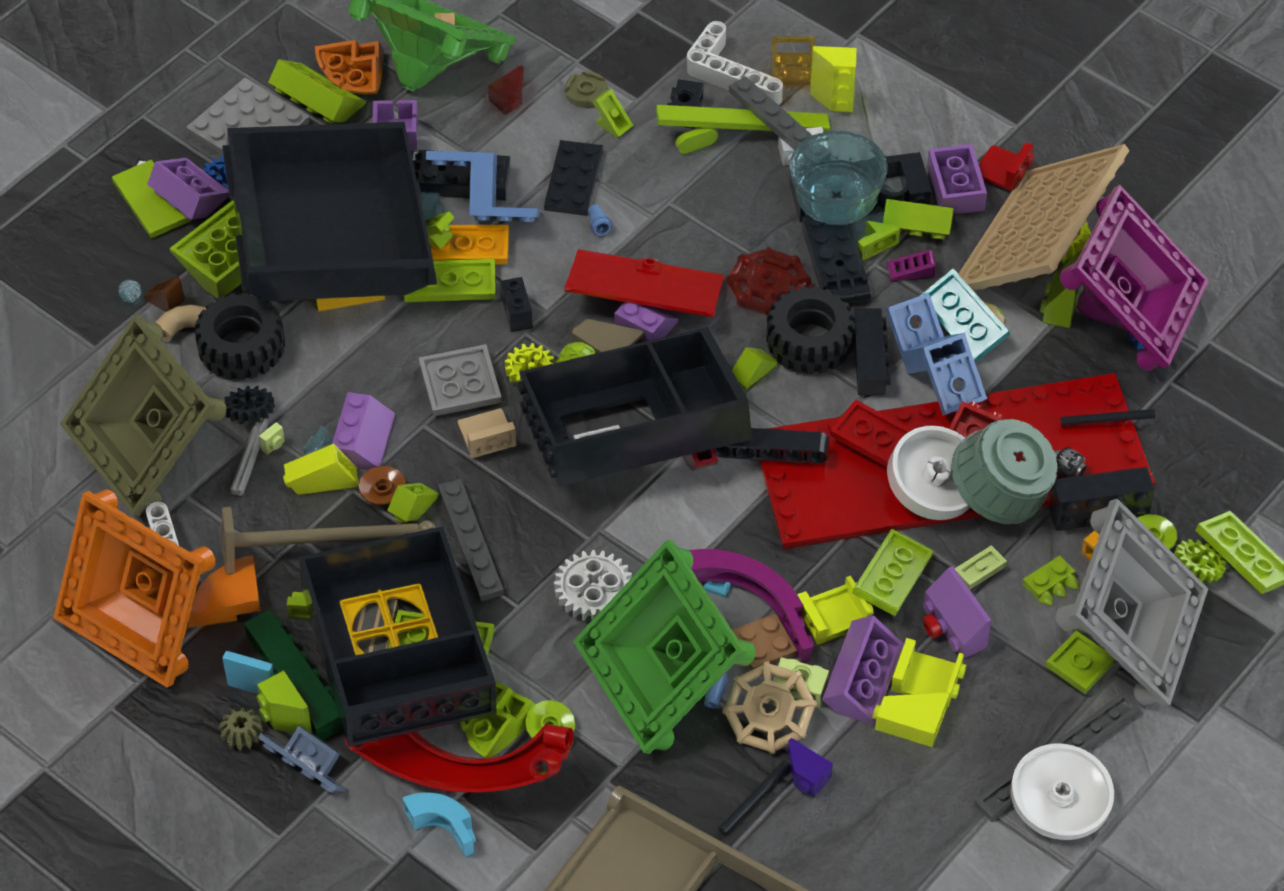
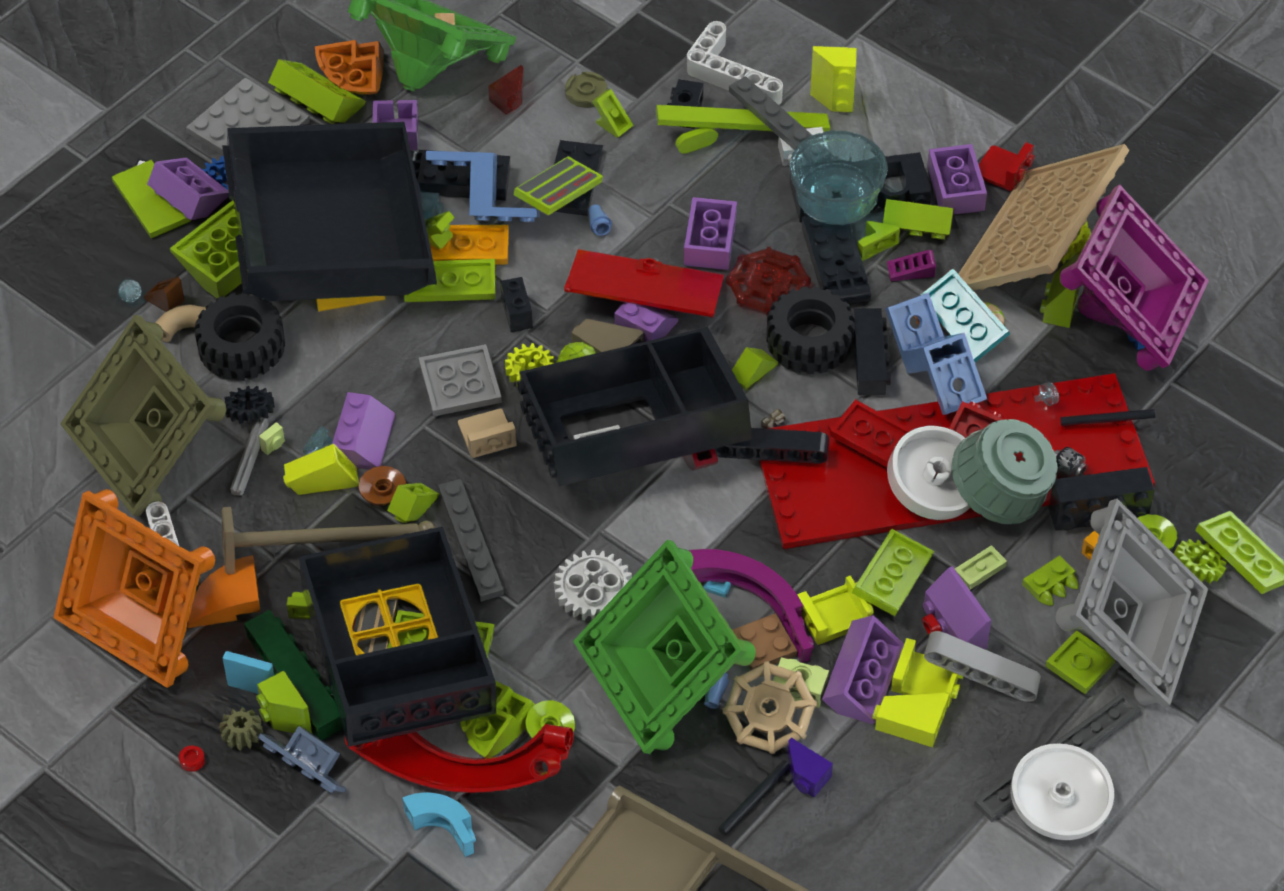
clear yellow piece [771,36,815,85] -> none
none -> red tile [179,745,205,772]
none -> tile [513,156,603,215]
none -> medium lavender brick [684,197,737,270]
none -> dark tan piece [761,409,785,429]
none -> light grey beam [924,631,1041,702]
none -> clear light blue tile [1034,381,1059,406]

